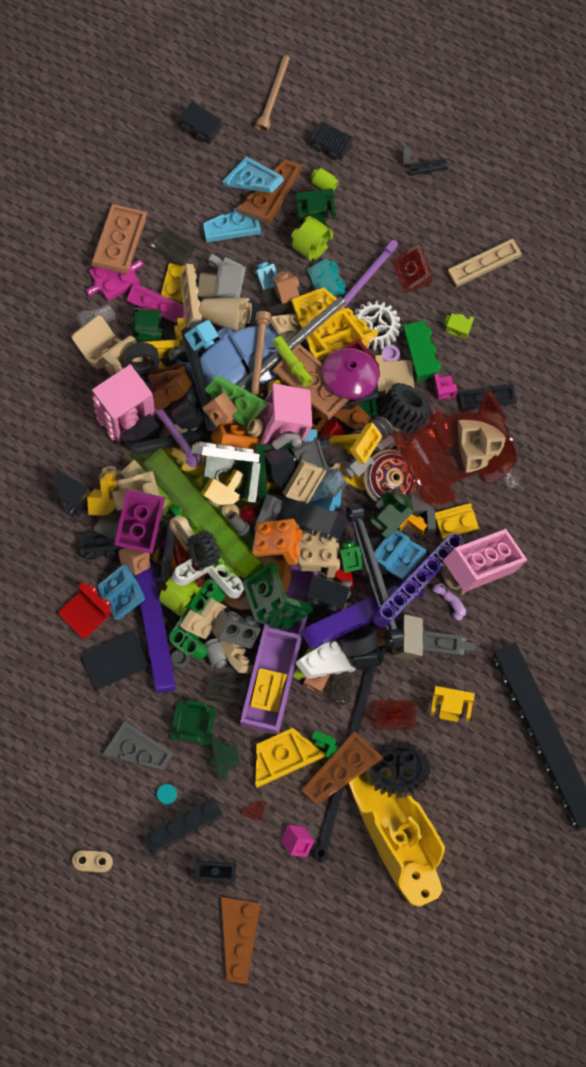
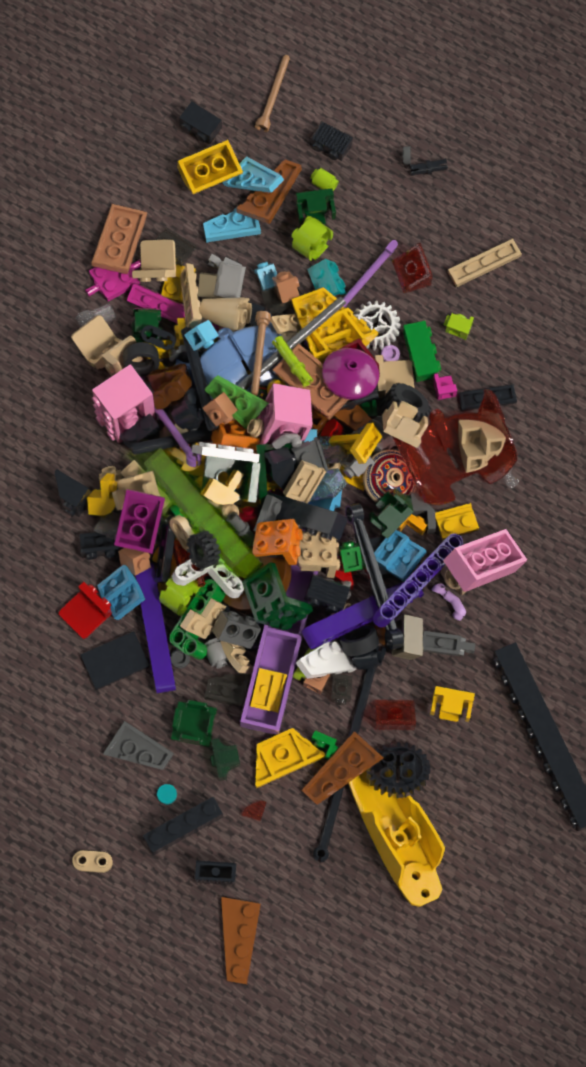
dark pink panel [281,825,314,857] -> none
none -> tan bracket [132,240,176,282]
none -> black beam [141,325,176,350]
none -> yellow slope [177,140,243,194]
none -> tan panel [382,401,428,448]

